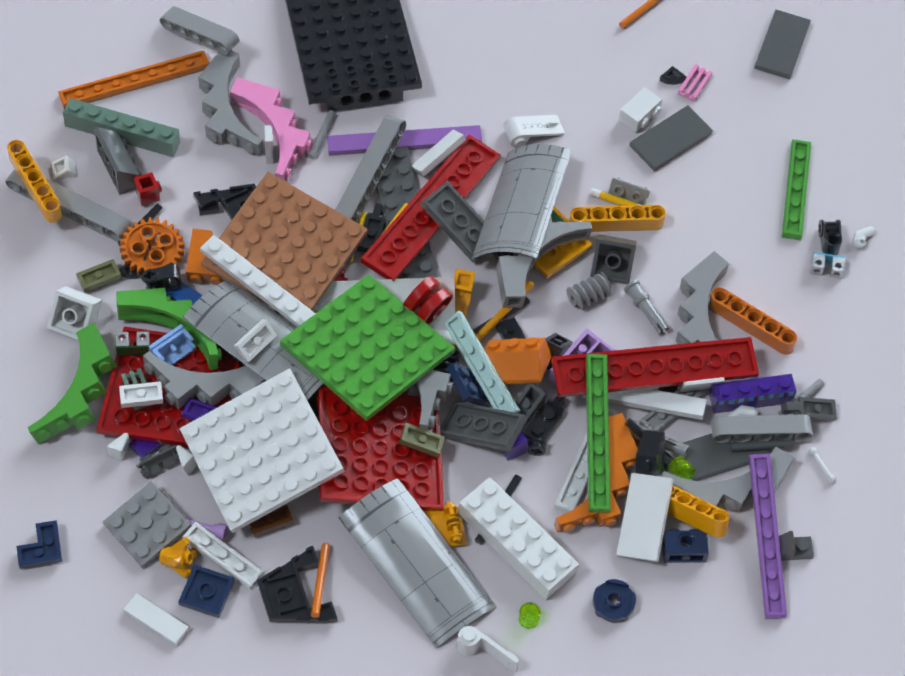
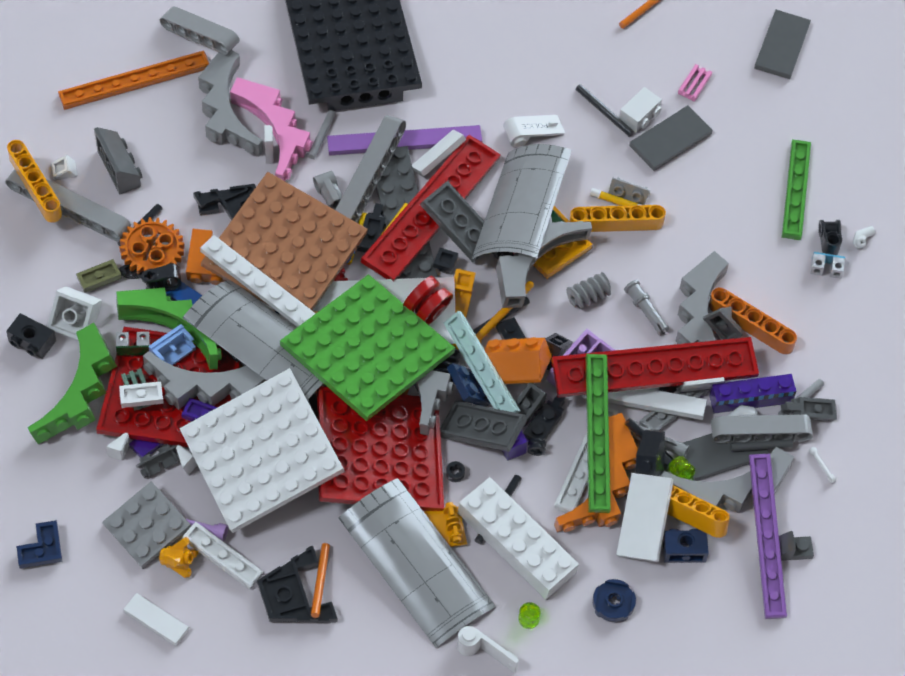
sand green brick [63,98,180,157] -> none
red brick [134,172,162,206] -> none
dark blue plate [178,564,235,618] -> none
white plate [234,319,277,362] -> none
reddish brown plate [249,504,294,537] -> none
olive plate [399,423,445,458] -> none
dark grey slope [590,234,637,284] -> none
black tile [660,66,687,85] -> none
none -> black brick [6,313,56,359]
none -> light grey piece [313,170,342,210]
none -> black tile [433,248,459,274]
none -> black bush [446,461,465,483]
none -> black bar [575,84,634,137]
none -> dark grey slope [703,306,743,340]

